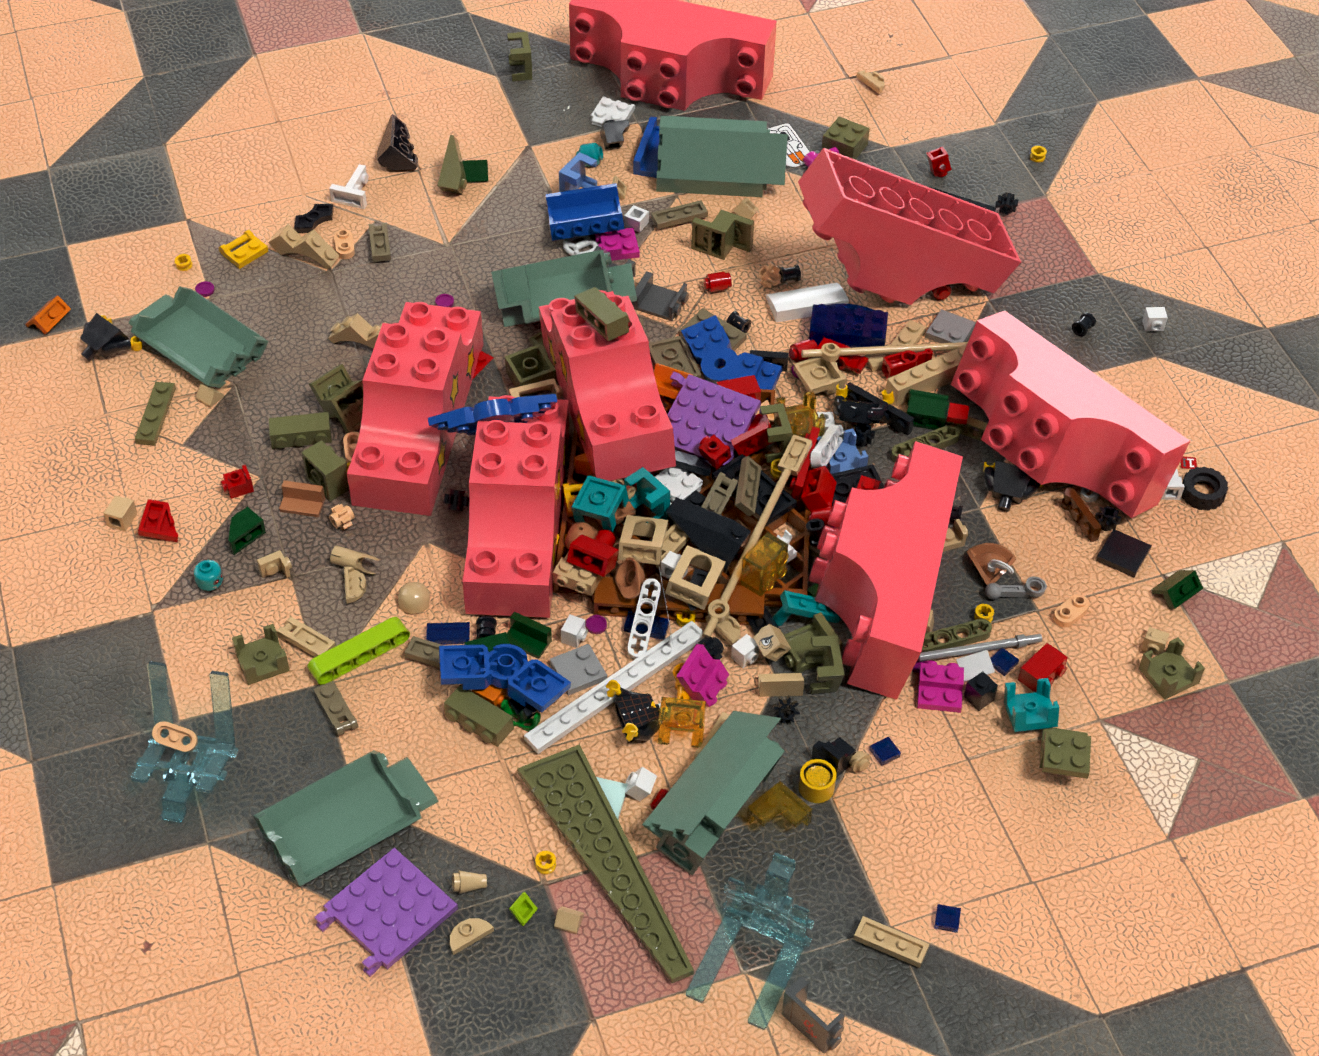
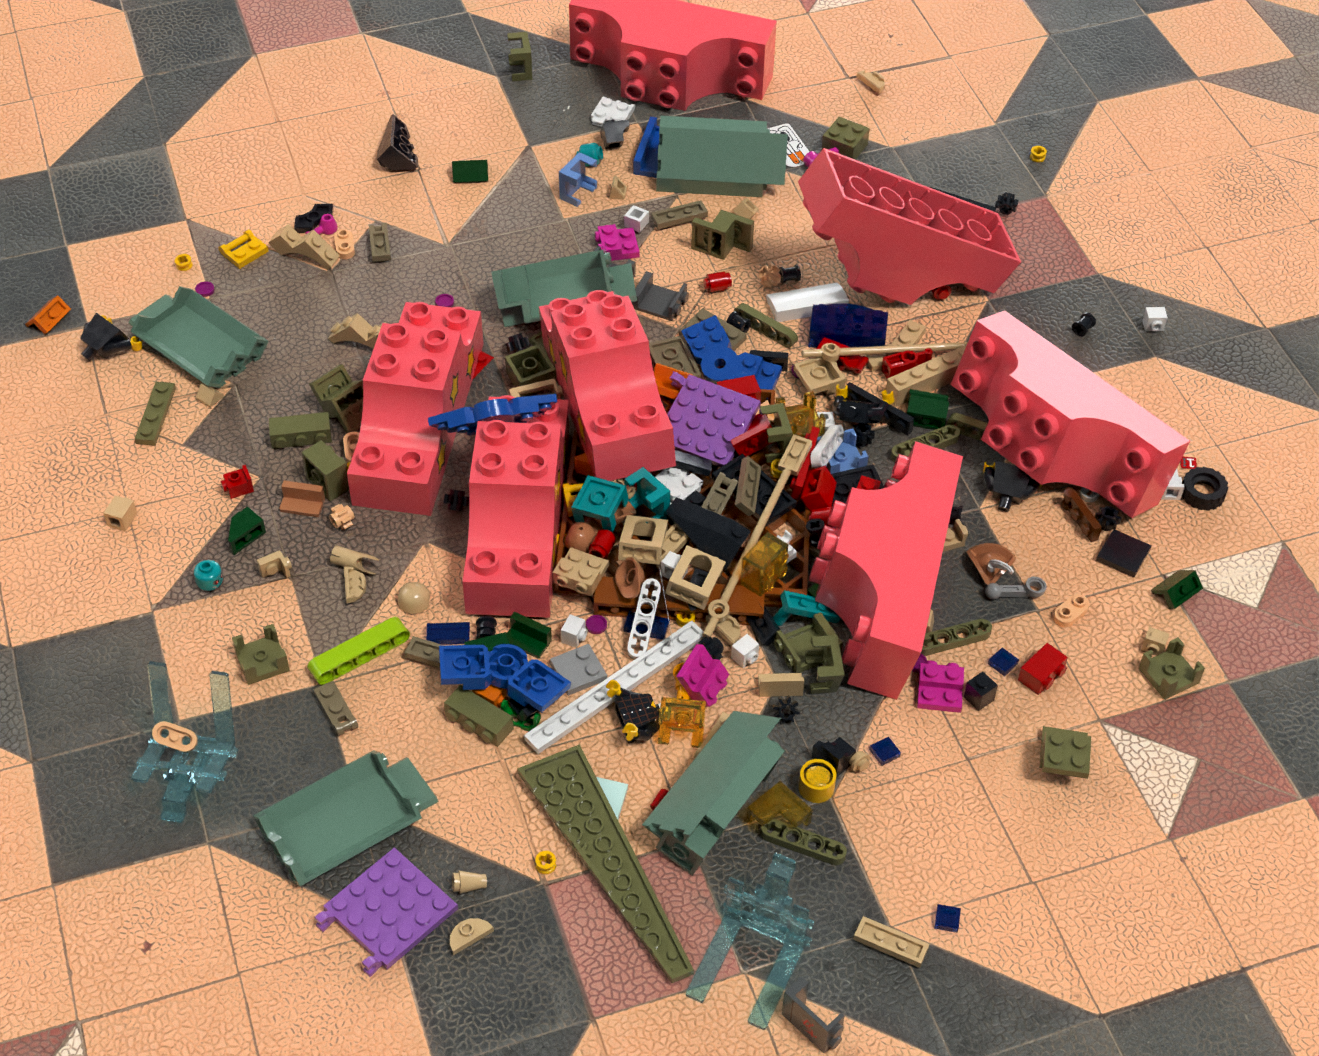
red wing [138,499,178,543] -> none
tan plate [276,617,336,657] -> none
white bracket [329,164,369,209] -> none
olive slope [437,135,467,195] -> none
lime slope [509,892,538,926] -> none
blue panel [546,183,625,241] -> none
tan slope [554,906,584,935] -> none
white piece [563,235,598,256] -> none
red brick [566,534,619,577] -> none
olive brick [574,287,630,341] -> none
white plate [625,767,657,802] -> none
red brick [699,434,731,469] -> none
tan brick [753,624,791,662] -> none
red brick [789,339,818,363] -> none
light grey bar [918,634,1042,662] -> none
light grey plate [925,309,976,343] -> none
red brick [926,146,952,177] -> none
red tile [947,403,969,425] -> none
white sticker [957,650,995,681] -> none
yellow bush [974,604,994,623] -> none
teal panel [1004,678,1060,732] -> none
none -> dark pink bar [305,214,338,235]
none -> black gear [505,333,530,353]
none -> olive beam [733,303,798,348]
none -> olive beam [760,818,847,865]

